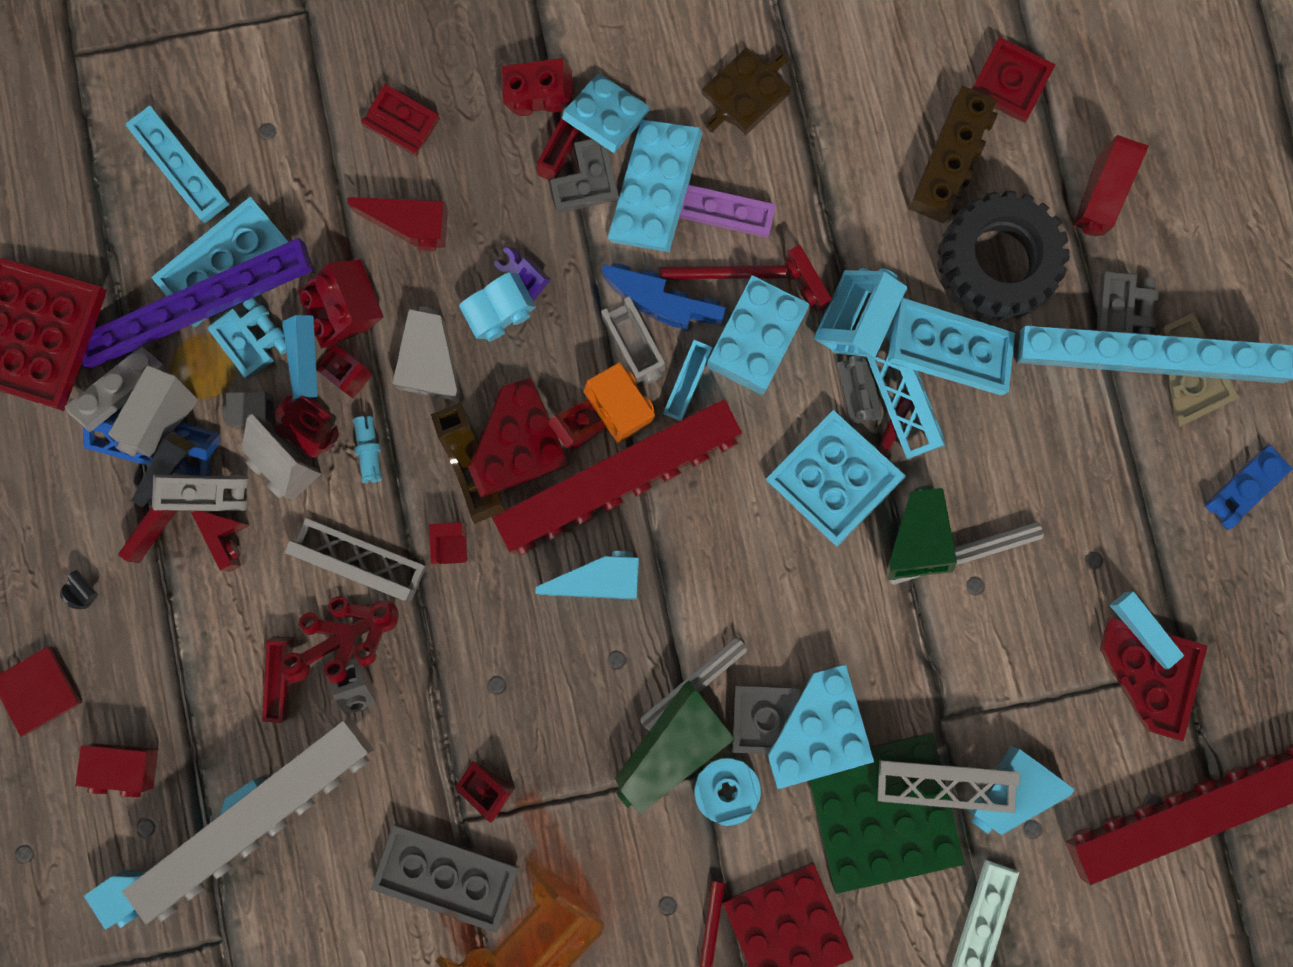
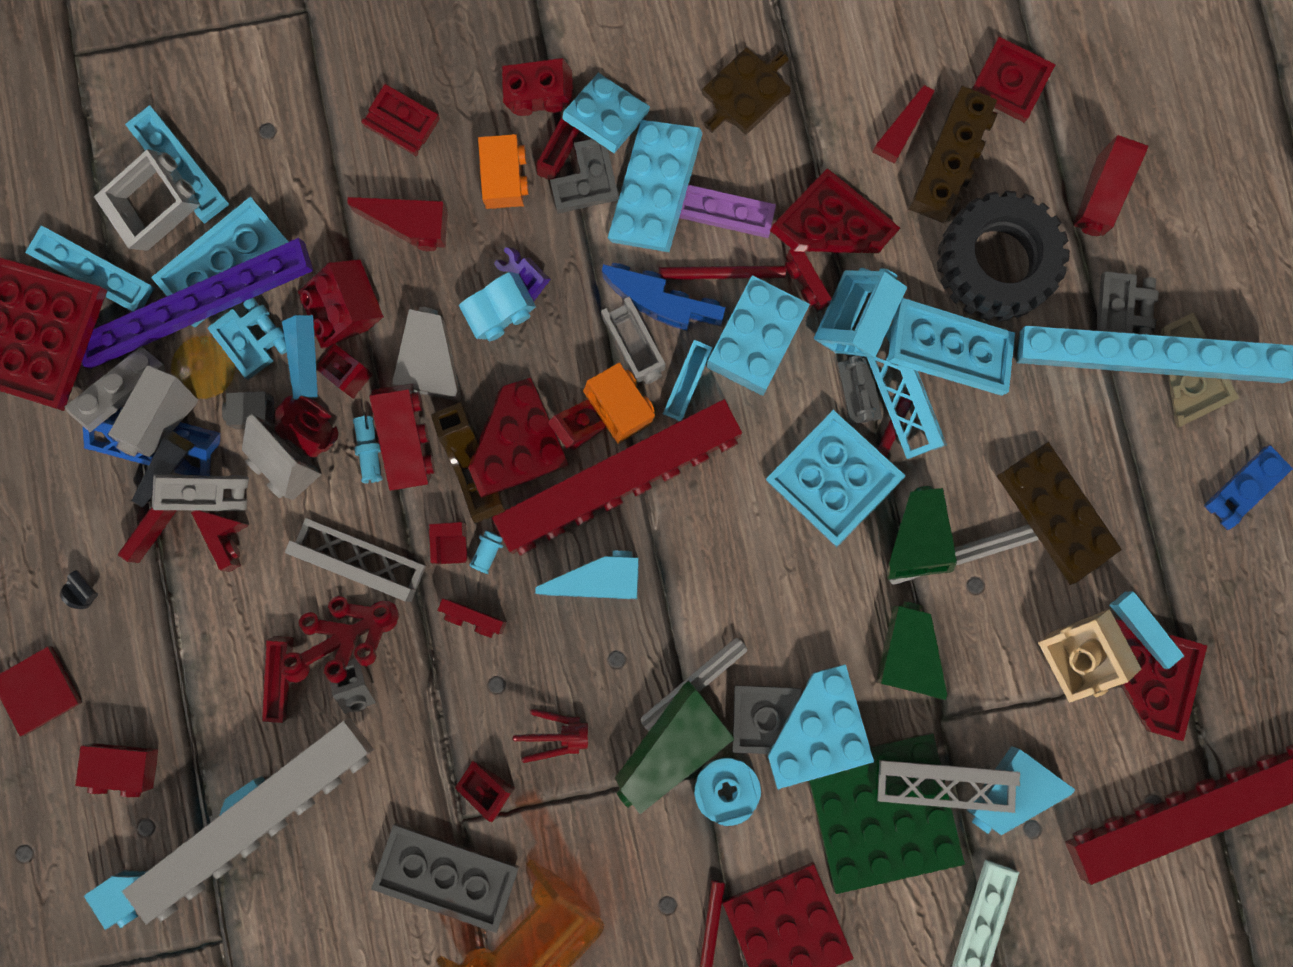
none -> medium azure plate [25,225,154,312]
none -> light grey window [94,149,200,251]
none -> dark red brick [369,383,435,491]
none -> dark red plate [437,598,507,638]
none -> medium azure pin [469,530,504,574]
none -> orange brick [478,134,529,209]
none -> dark red plant [512,709,588,763]
none -> dark red plate [770,168,900,253]
none -> dark red piece [872,85,935,164]
none -> dark green slope [876,601,947,700]
none -> dark brown plate [997,441,1122,585]
none -> tan brick [1038,609,1141,703]

